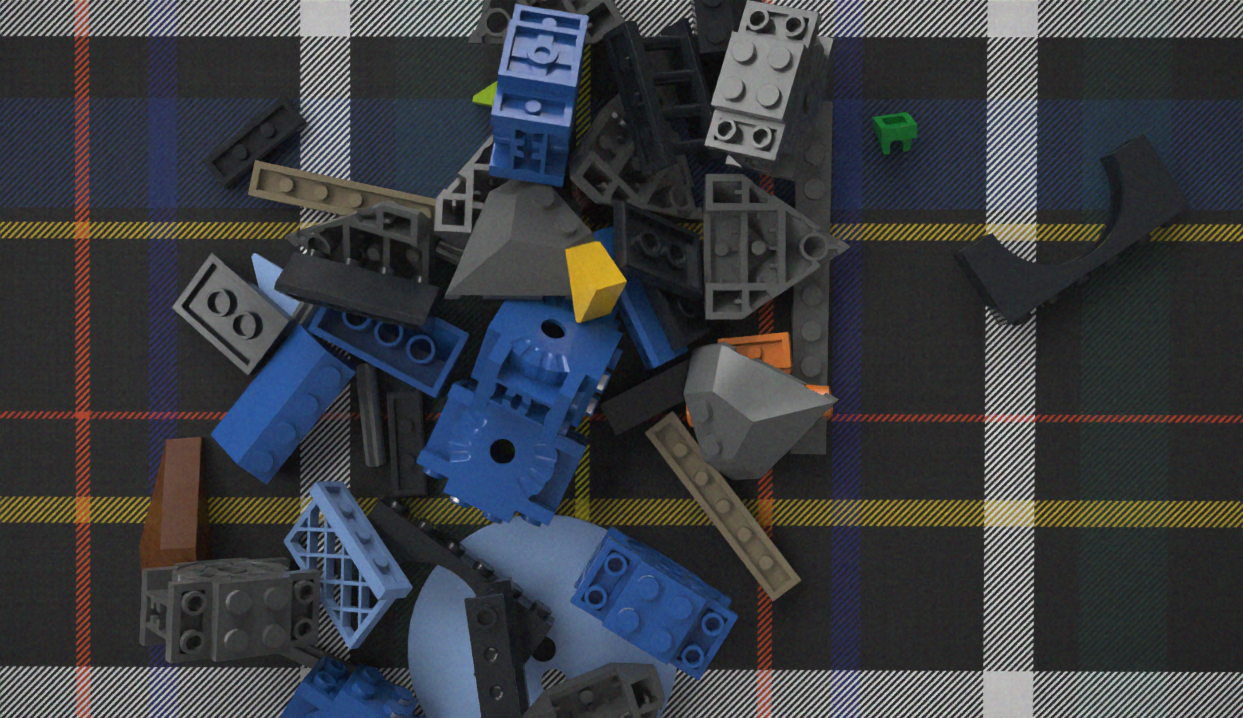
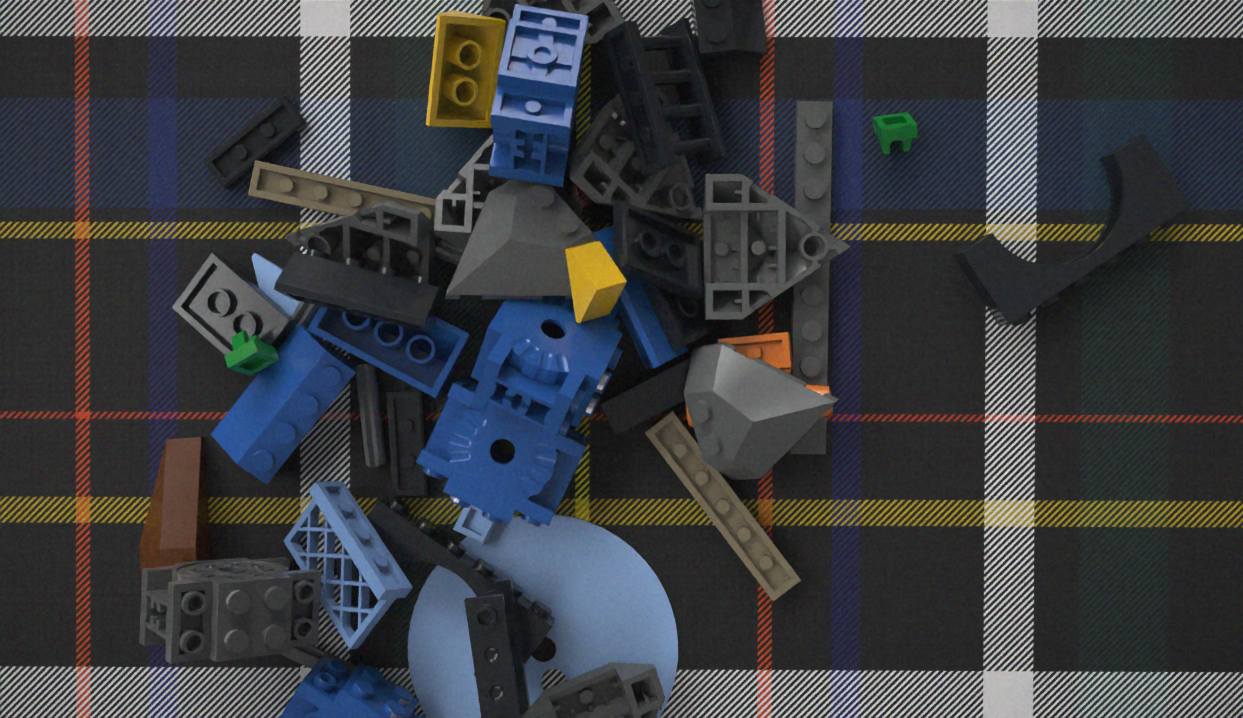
blue piece [570,525,738,681] -> none
dark grey piece [705,0,837,182] -> none
none -> green tile [224,330,279,376]
none -> yellow slope [426,10,506,128]
none -> light blue tile [453,505,496,545]

